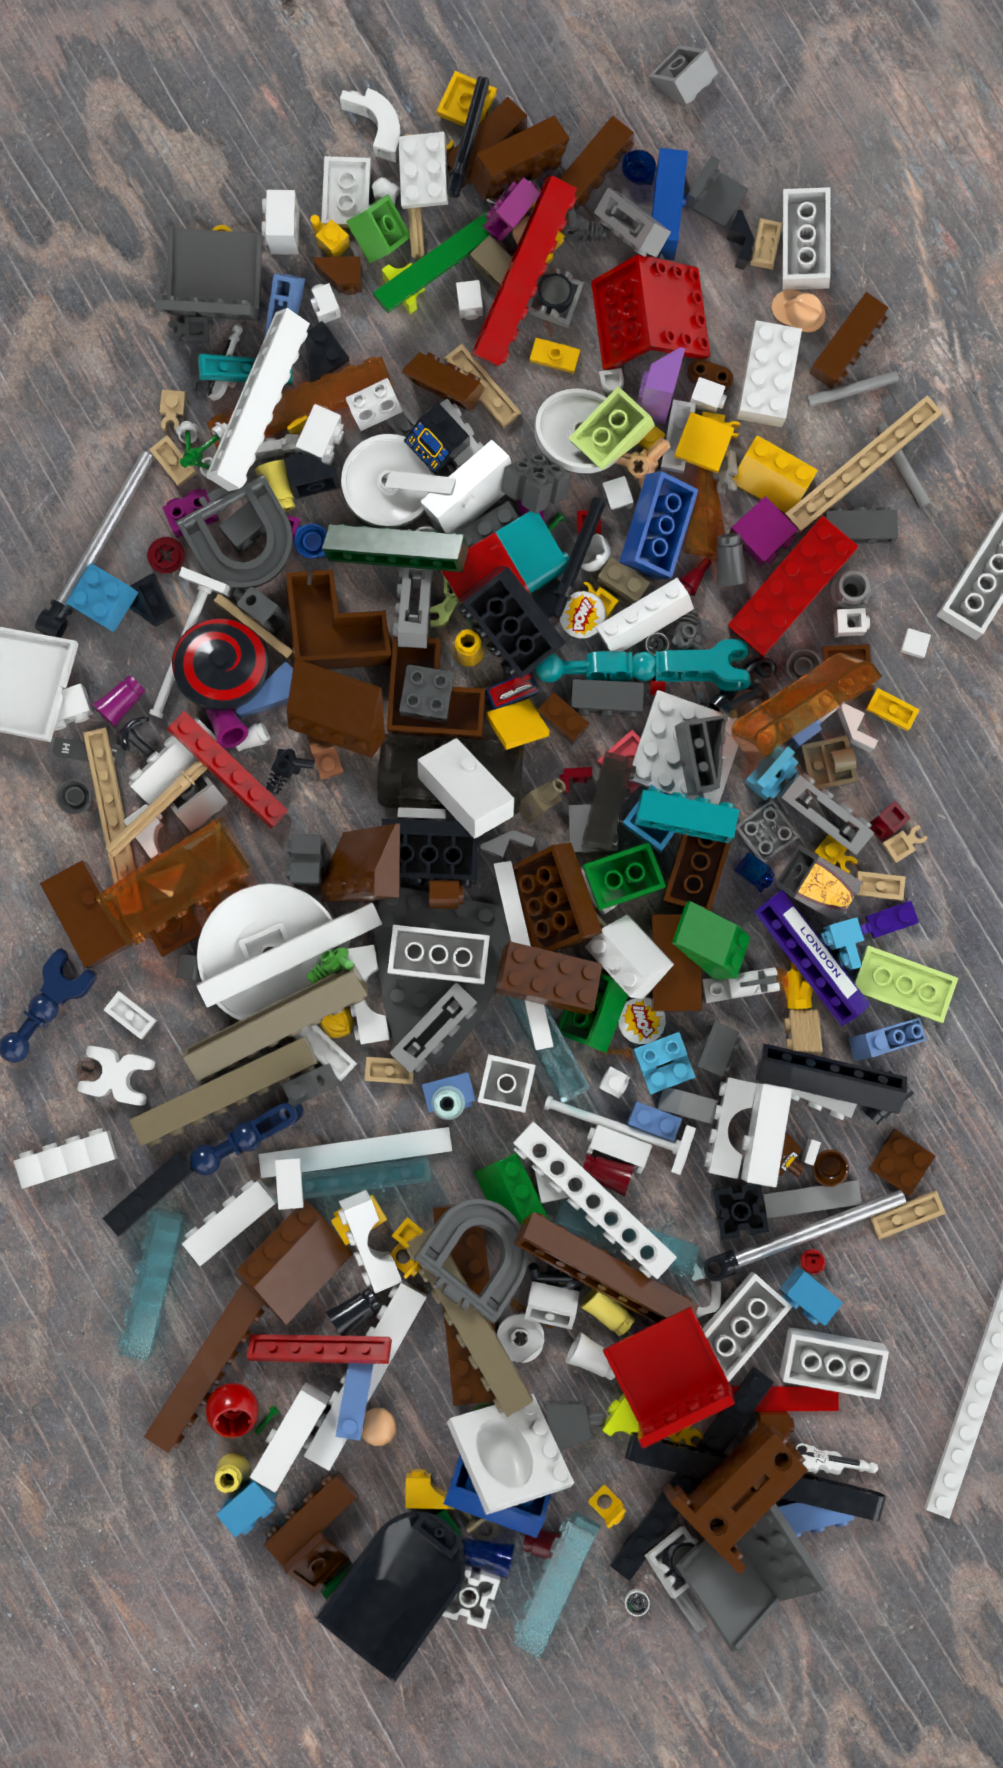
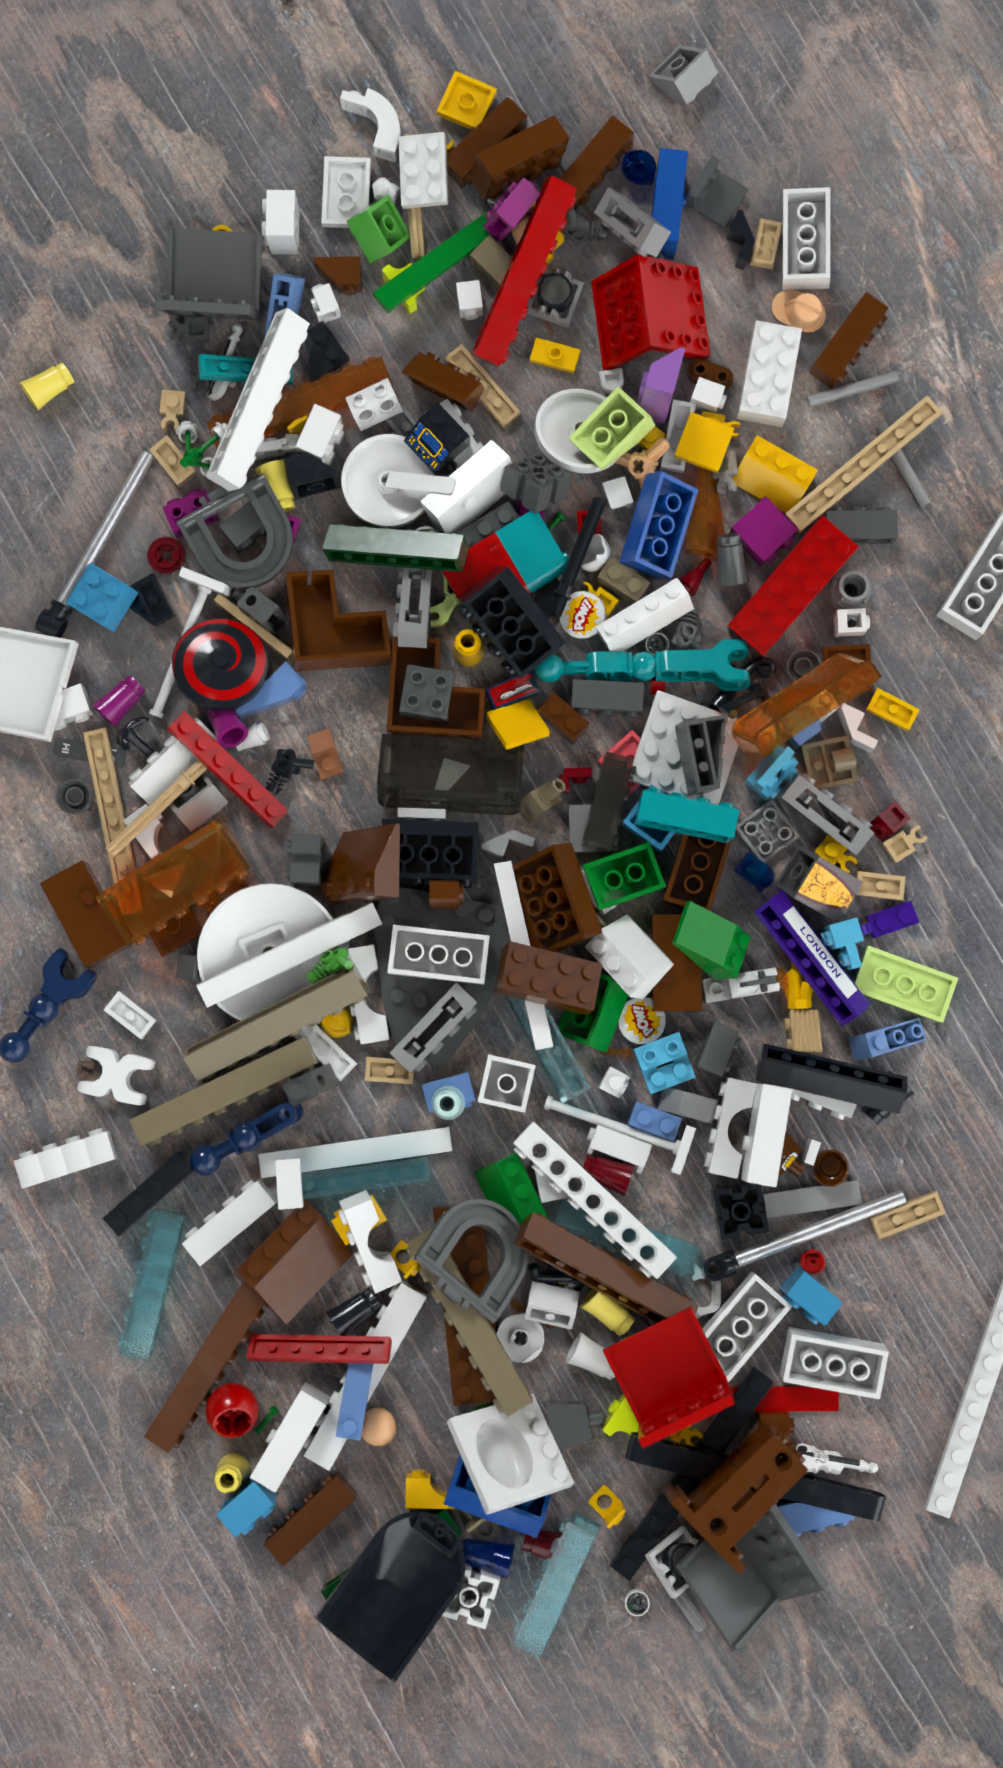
reddish brown plate [283,1532,350,1593] -> none
reddish brown slope [286,659,385,758] -> none
blue hat [294,524,327,559] -> none
yellow brick [310,215,350,257] -> none
yellow plate [392,1216,424,1248] -> none
white brick [418,738,514,839] -> none
black axle [447,76,490,198] -> none
reddish brown plate [868,1129,936,1196] -> none
white tile [900,628,931,659] -> none
none -> light yellow plant [19,363,75,411]

